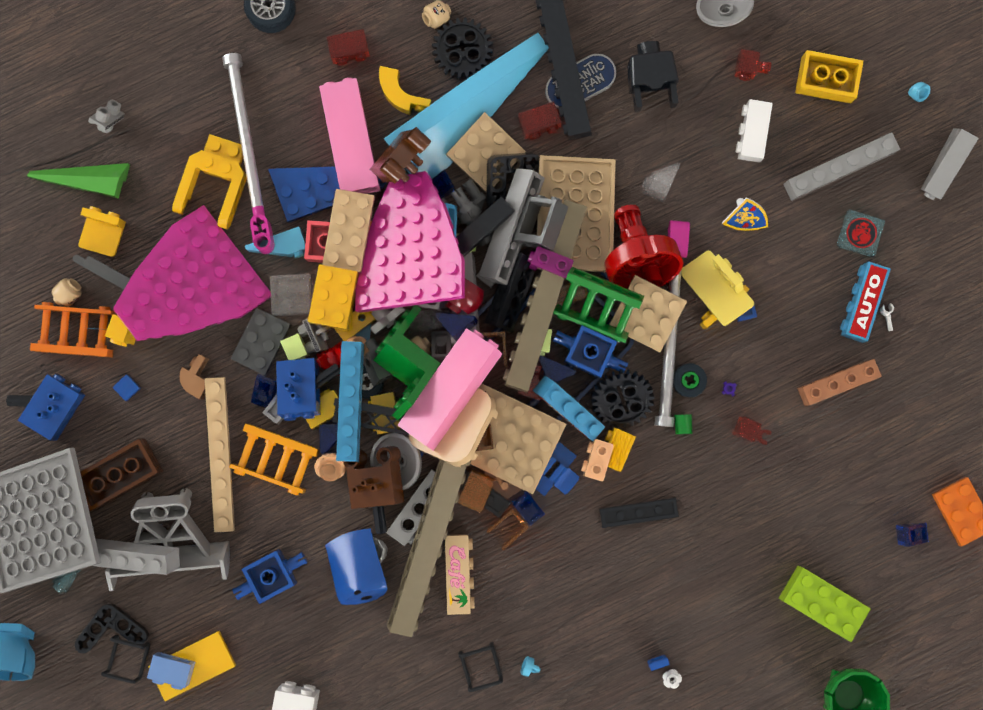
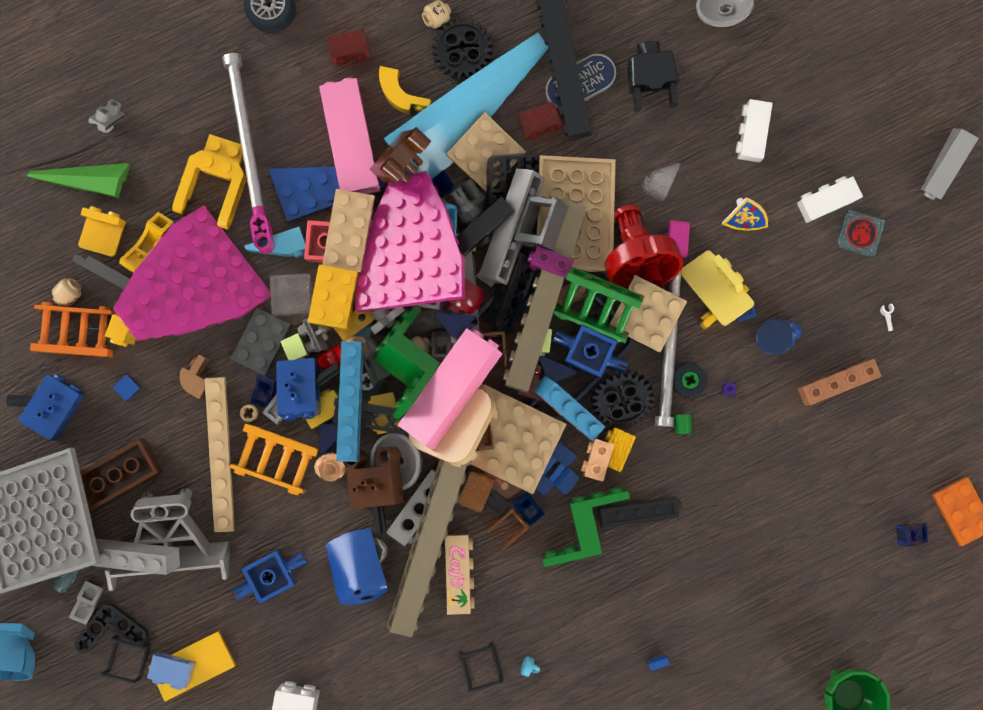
white plate [663,669,682,689] -> none
clear red brick [732,417,772,445] -> none
clear red brick [734,49,772,81] -> none
lime brick [778,566,871,642] -> none
light grey brick [783,132,900,201] -> none
yellow brick [795,50,863,104] -> none
brick [840,262,891,343] -> none
medium azure tile [908,82,931,102] -> none
none -> light grey slope [69,581,103,625]
none -> yellow arch [119,212,174,273]
none -> tan bush [240,405,259,422]
none -> green bracket [541,487,630,567]
none -> dark blue piece [755,319,802,355]
none -> white brick [797,176,863,223]

